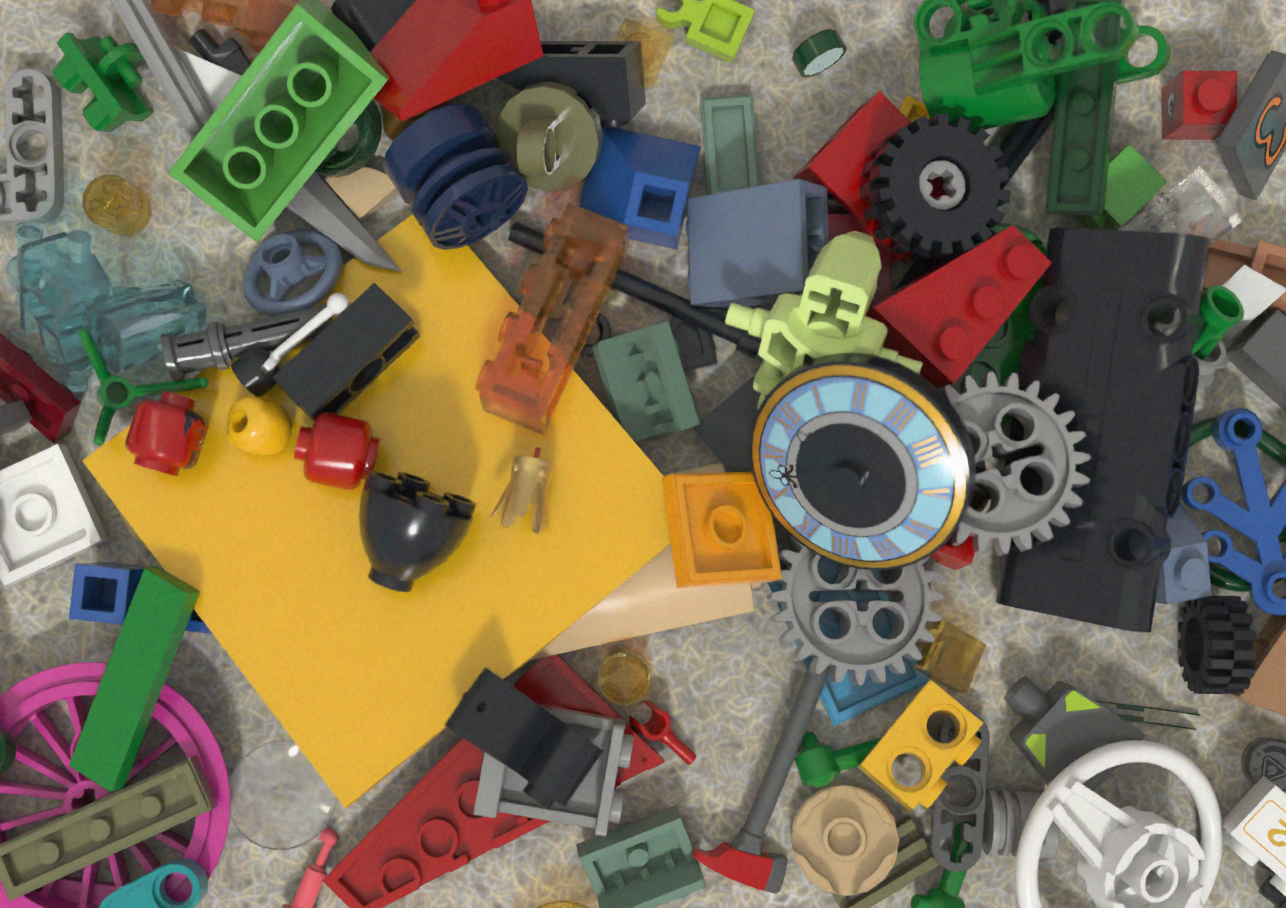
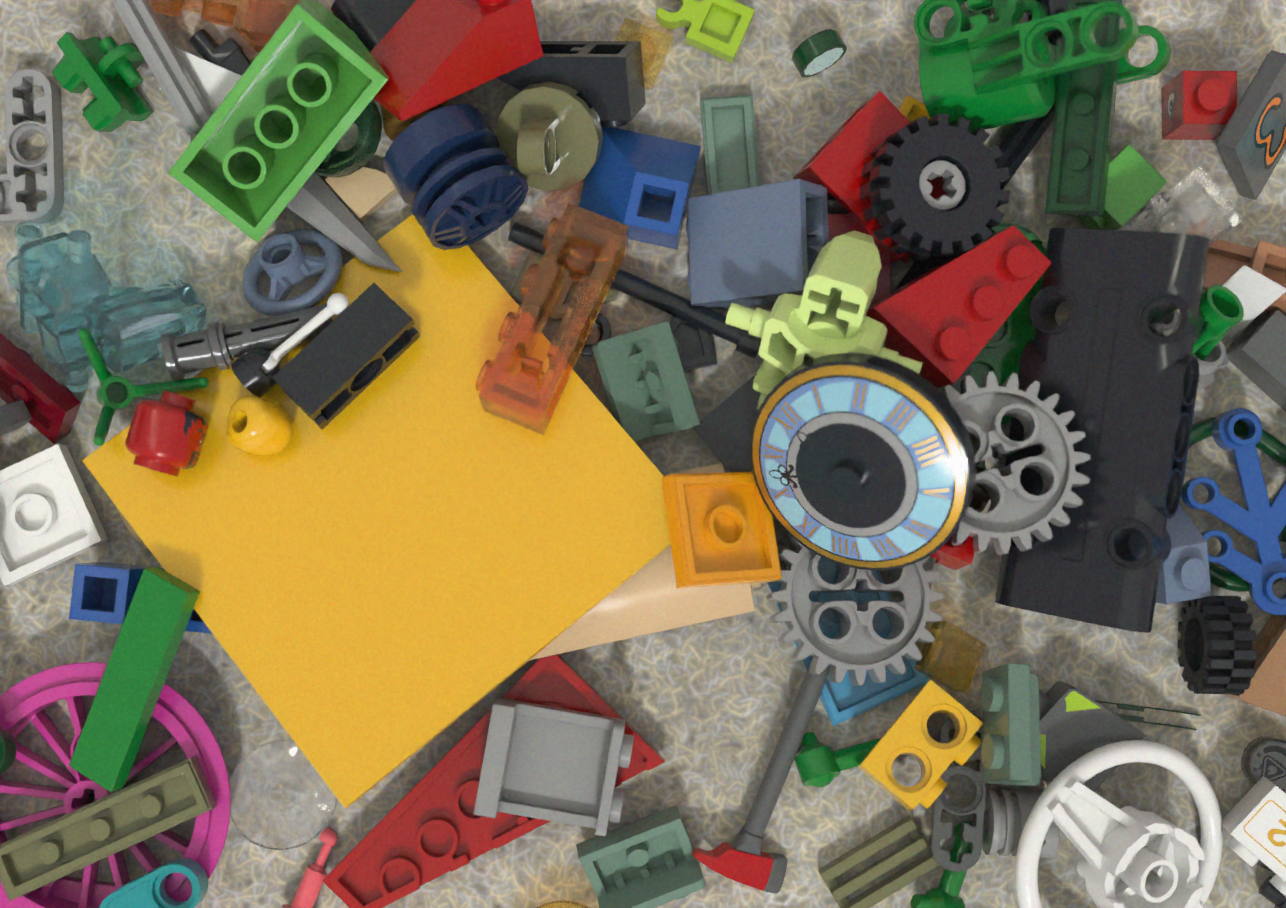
clear yellow wheel [82,175,152,236] -> none
red head [294,412,380,490] -> none
black piece [359,471,476,592] -> none
black door [444,667,603,810] -> none
pearl gold piece [490,447,556,535] -> none
clear yellow wheel [597,648,652,706] -> none
red hand [629,700,697,765] -> none
tan tile [791,785,899,896] -> none
none -> sand green bracket [980,663,1041,786]

